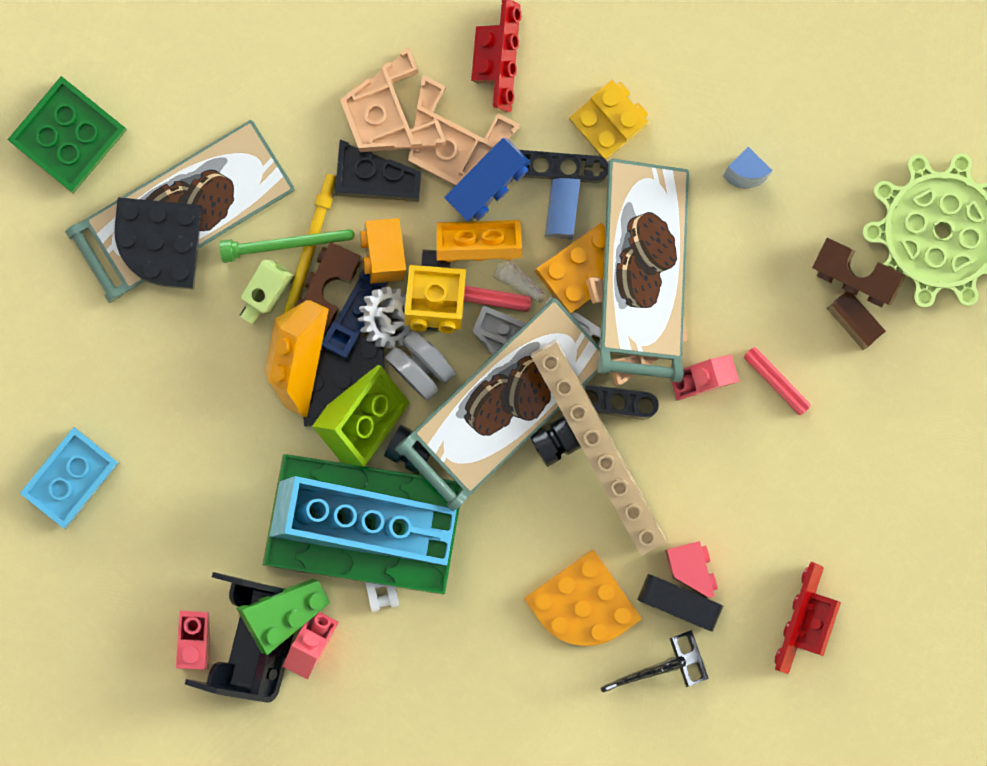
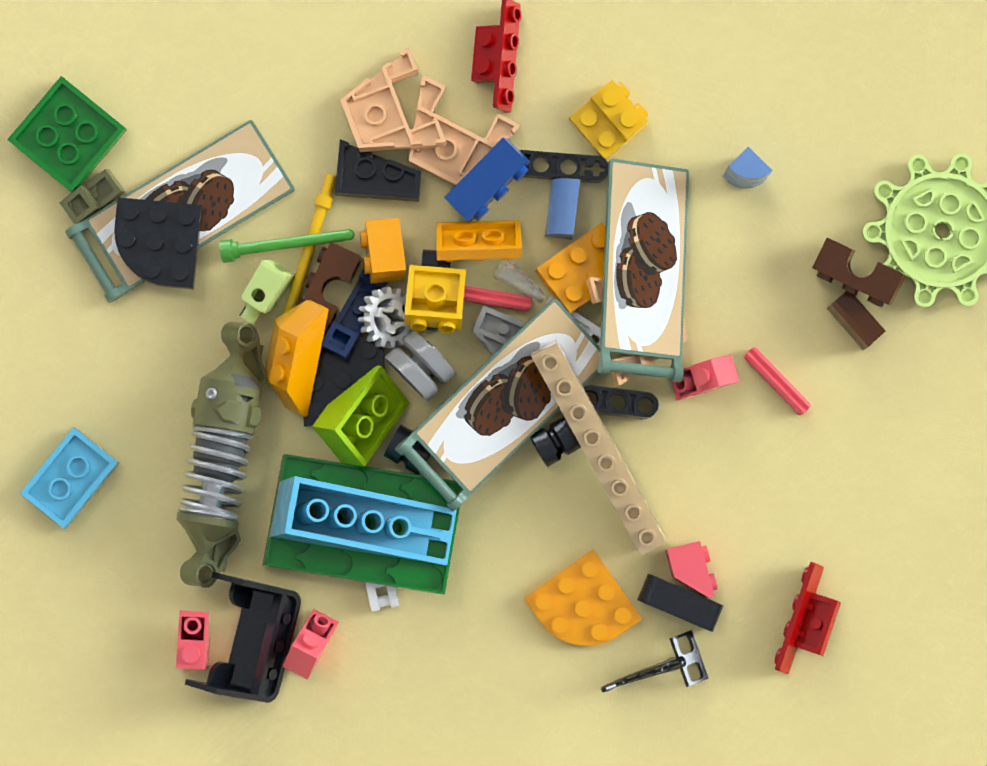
bright green wing [236,579,330,655] -> none
none -> olive slope [60,169,125,224]
none -> olive piece [176,322,268,588]

